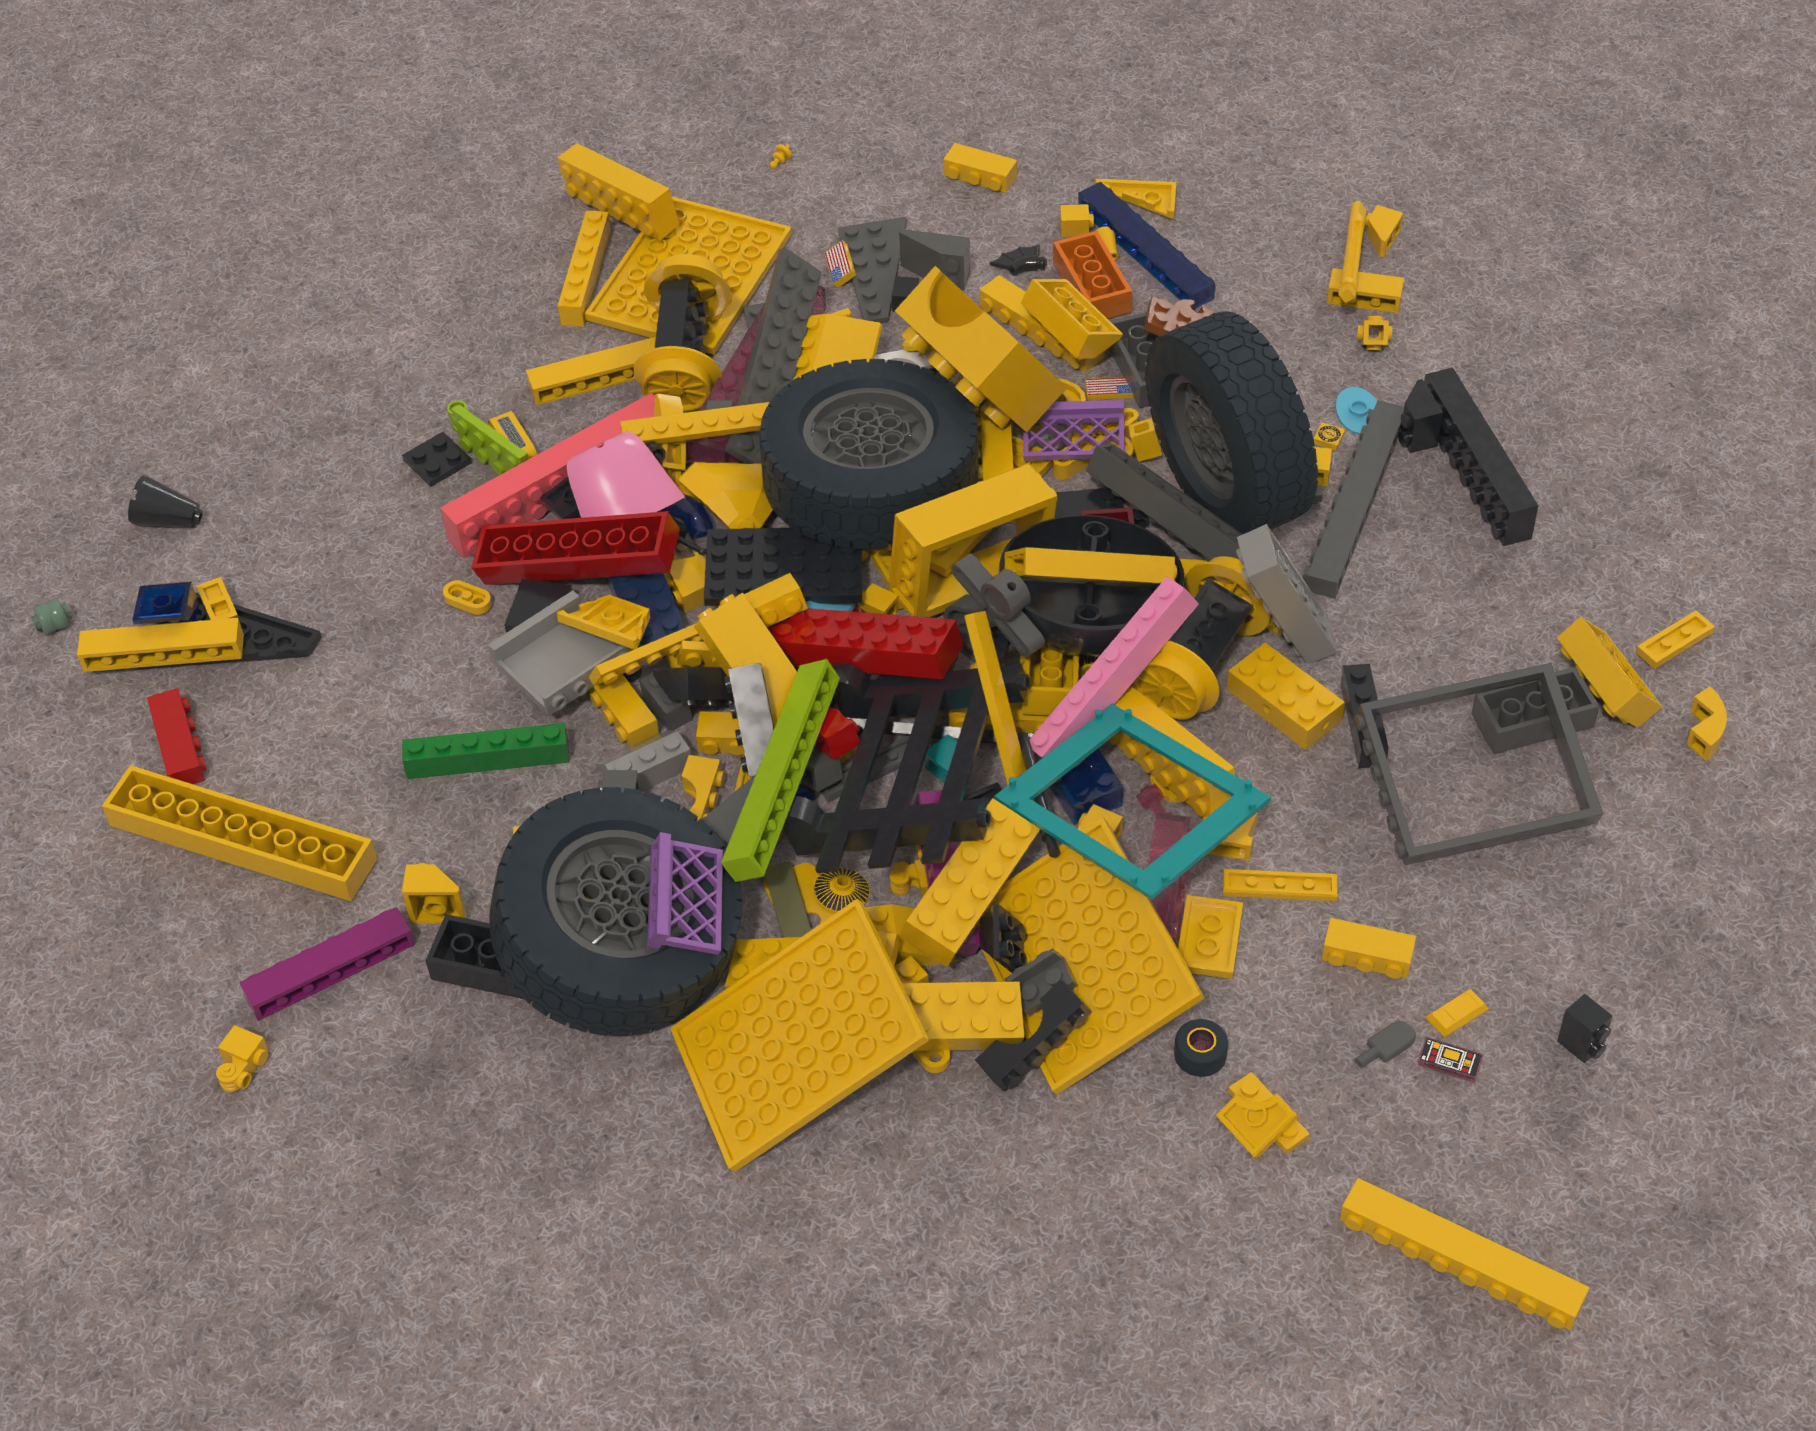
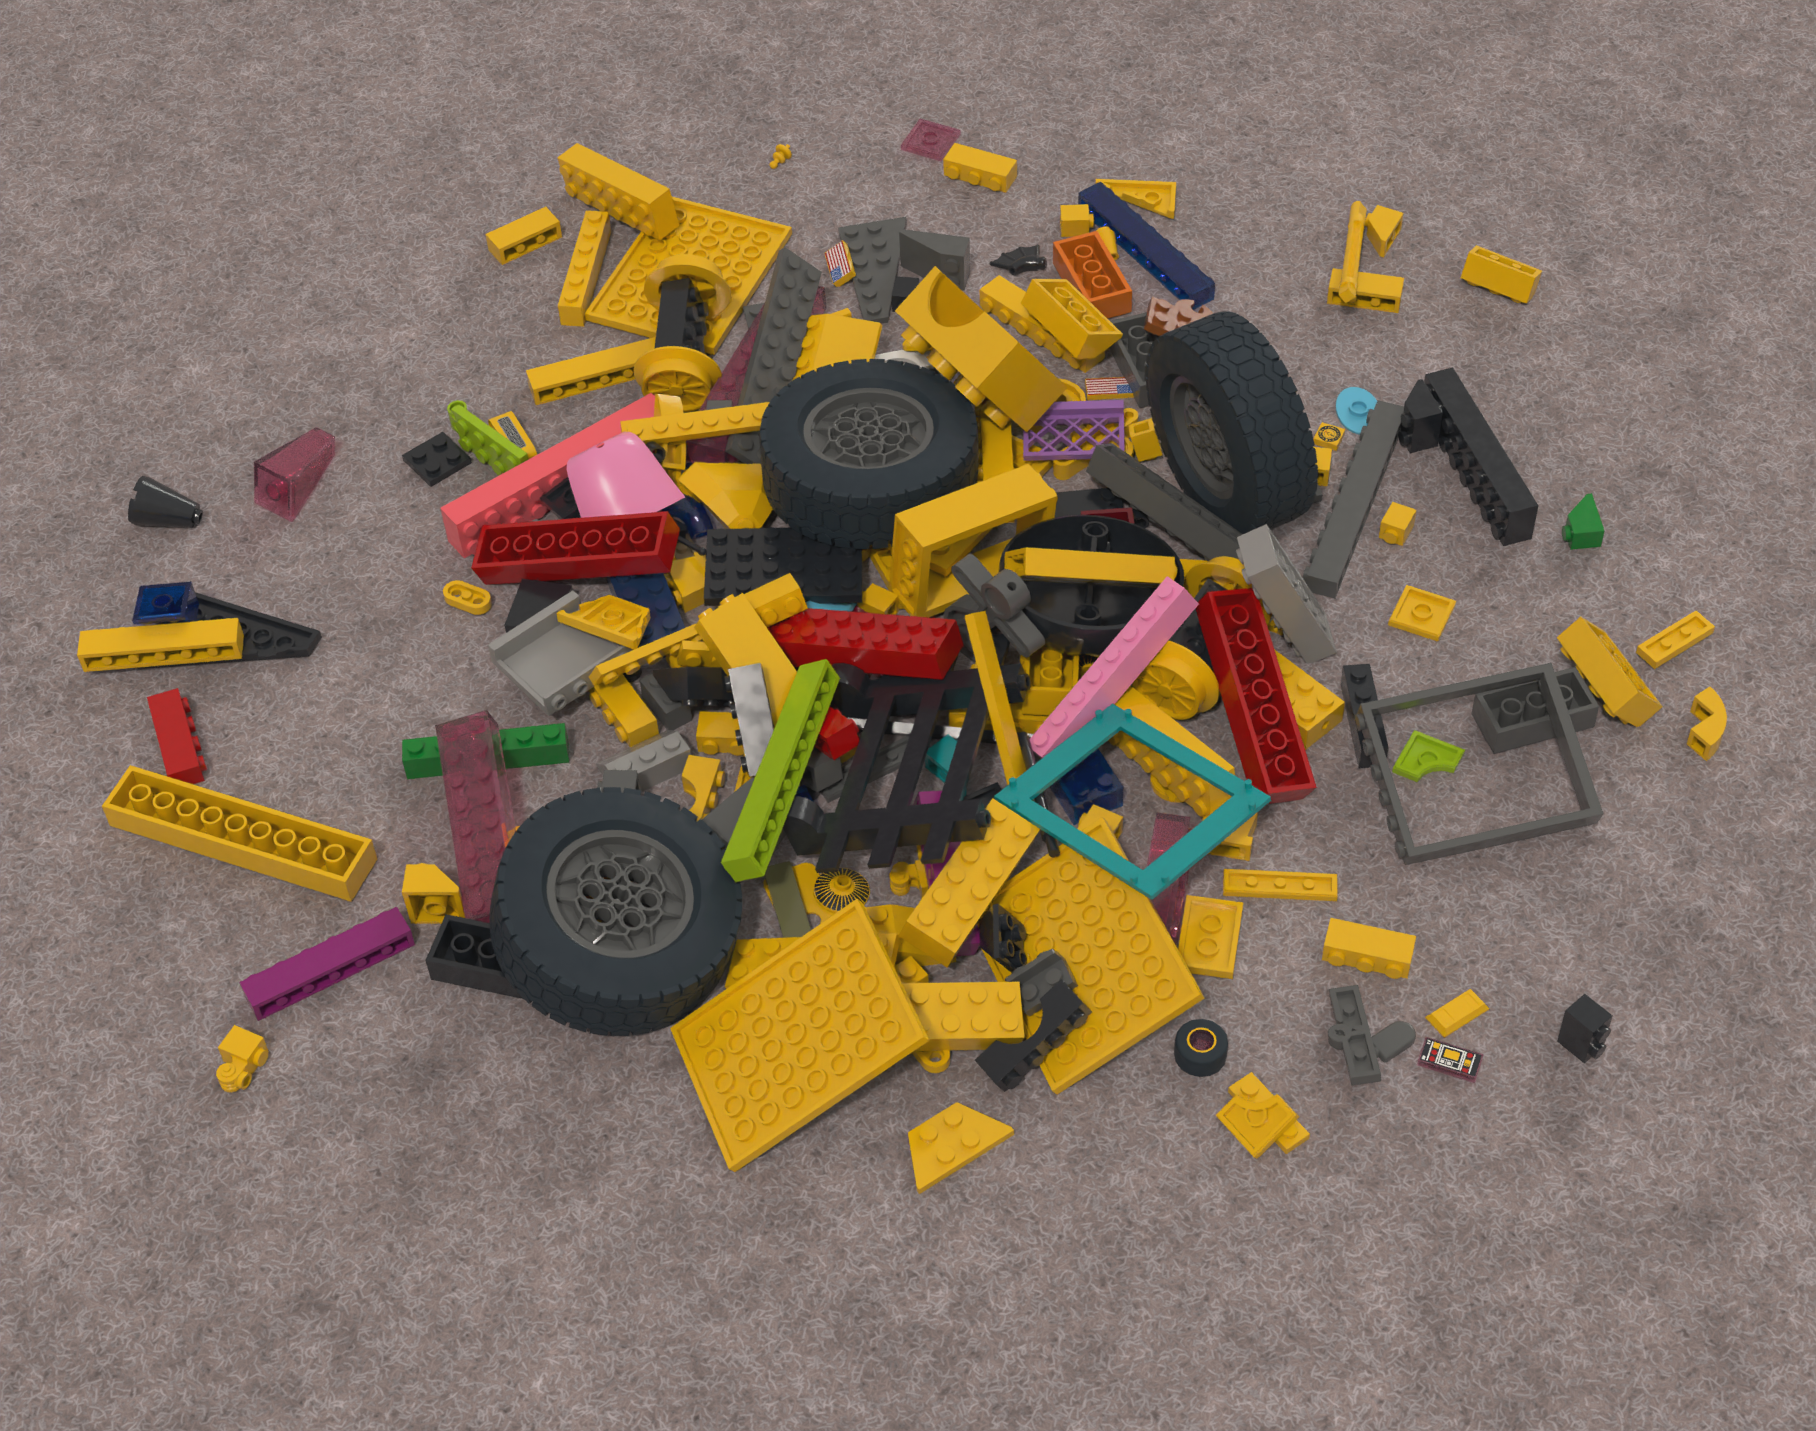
sand green piece [31,598,72,635] -> none
yellow slope [196,577,238,620] -> none
medium lavender fence [647,832,723,955] -> none
clear pink bar [1136,783,1176,833] -> none
yellow brick [1340,1178,1590,1331] -> none
yellow brick [1357,316,1392,350] -> none
none -> clear pink slope [254,427,335,522]
none -> clear pink brick [435,710,516,923]
none -> yellow brick [485,207,562,265]
none -> clear pink tile [901,118,961,162]
none -> yellow wing [908,1102,1014,1194]
none -> red brick [1195,588,1317,804]
none -> dark grey hinge [1328,985,1381,1086]
none -> yellow brick [1379,502,1416,546]
none -> yellow tile [1388,585,1456,641]
none -> lime tile [1392,730,1465,782]
none -> yellow brick [1460,245,1542,304]
none -> green slope [1562,493,1605,550]

